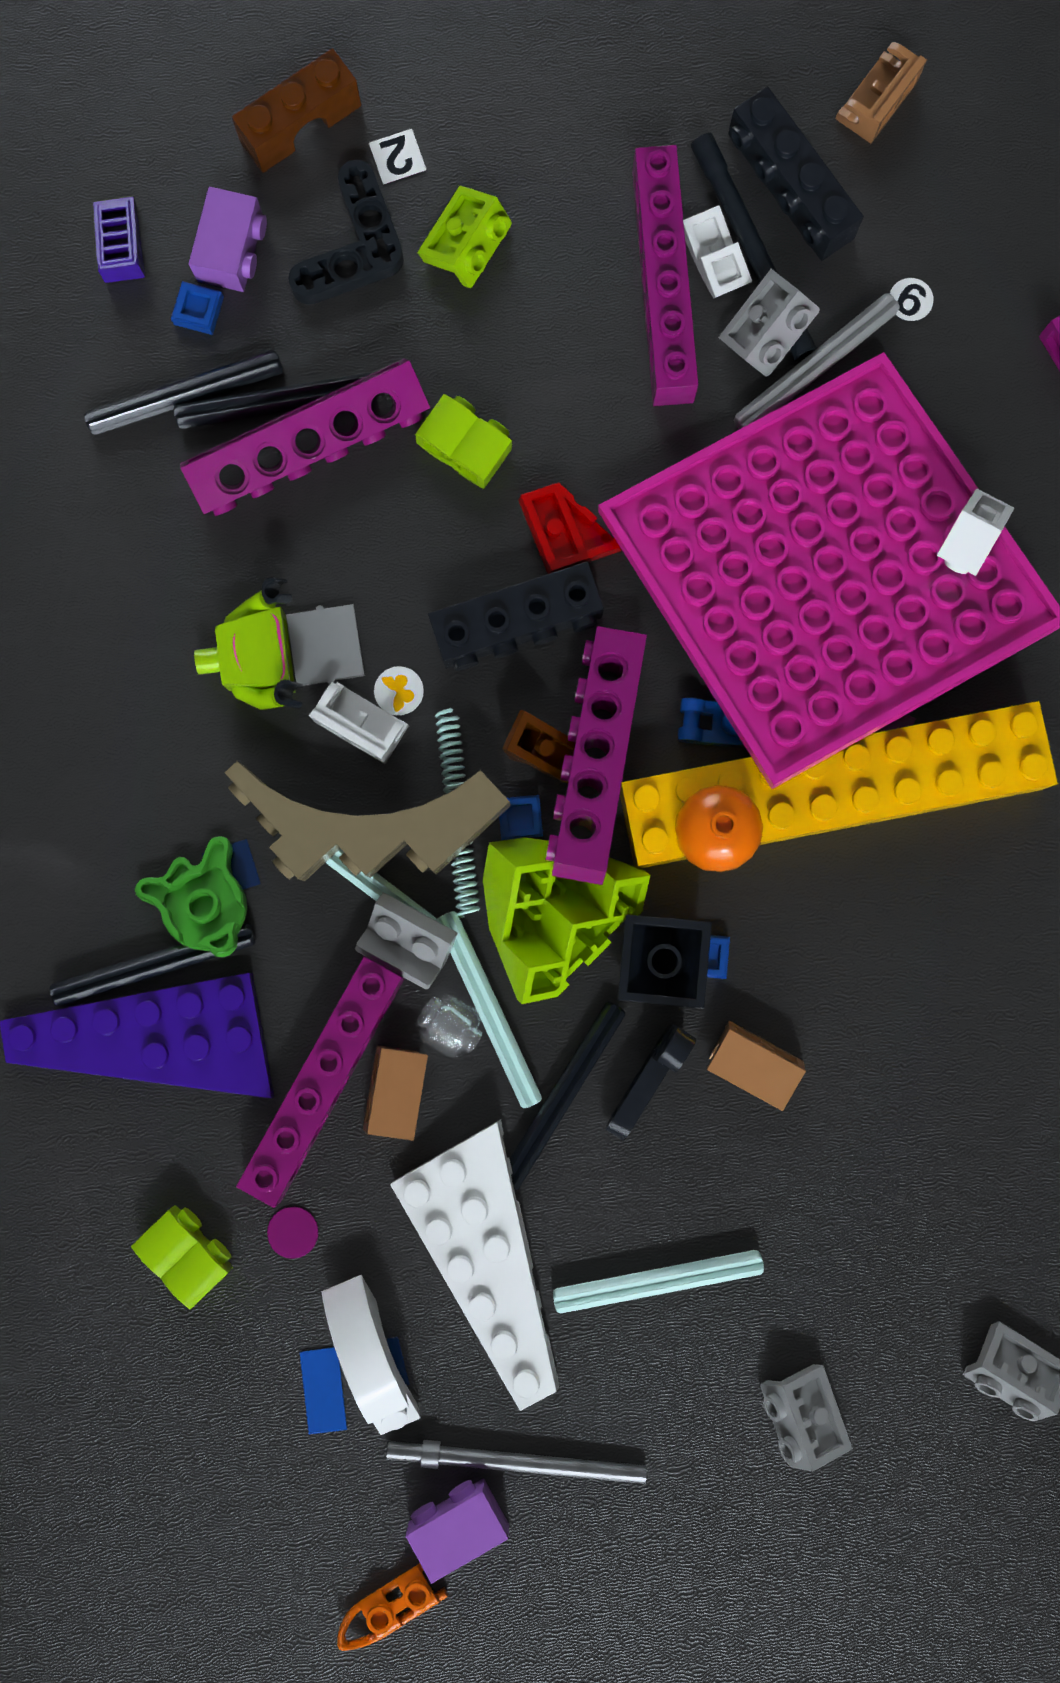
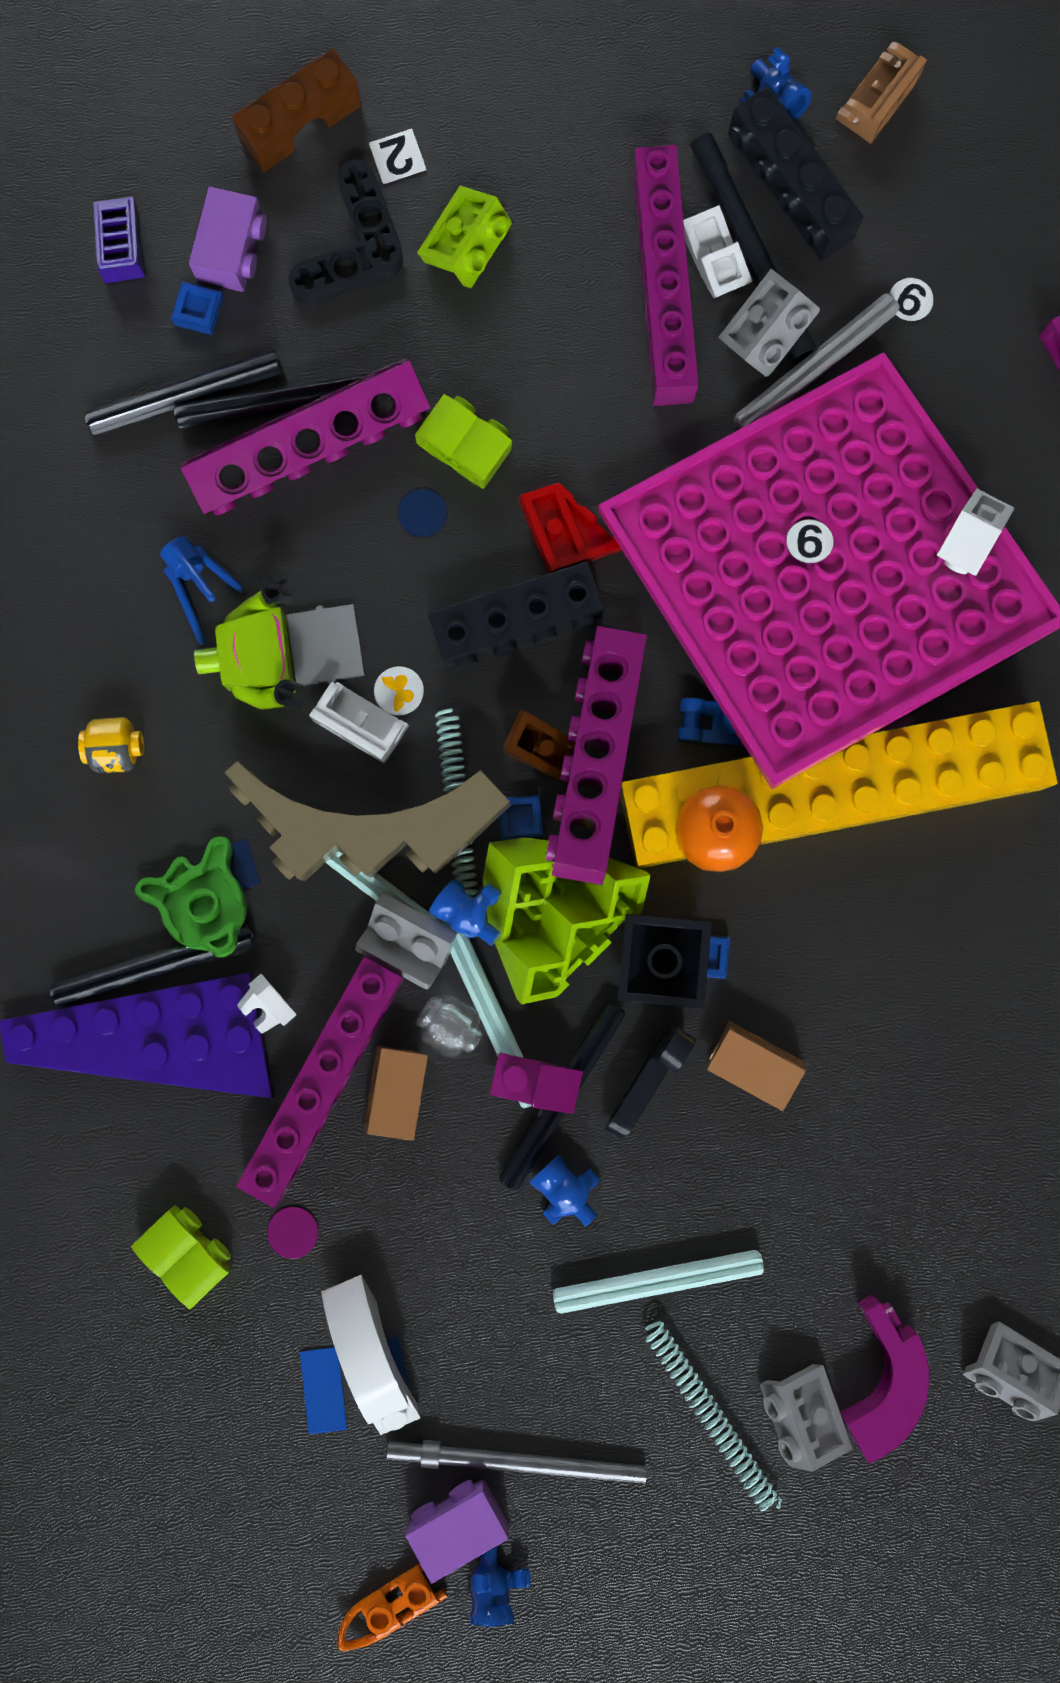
white wing [390,1119,560,1411] -> none
none -> yellow head [78,717,145,773]
none -> blue plant [160,536,244,645]
none -> white tile [237,974,296,1034]
none -> dark blue sticker [398,489,447,537]
none -> blue piece [429,878,502,946]
none -> blue piece [470,1546,530,1627]
none -> magenta slope [490,1052,583,1114]
none -> blue piece [529,1154,601,1227]
none -> light aqua piece [645,1322,782,1511]
none -> blue piece [739,47,812,121]
none -> white sticker [786,520,833,563]
none -> magenta arch [840,1295,929,1464]

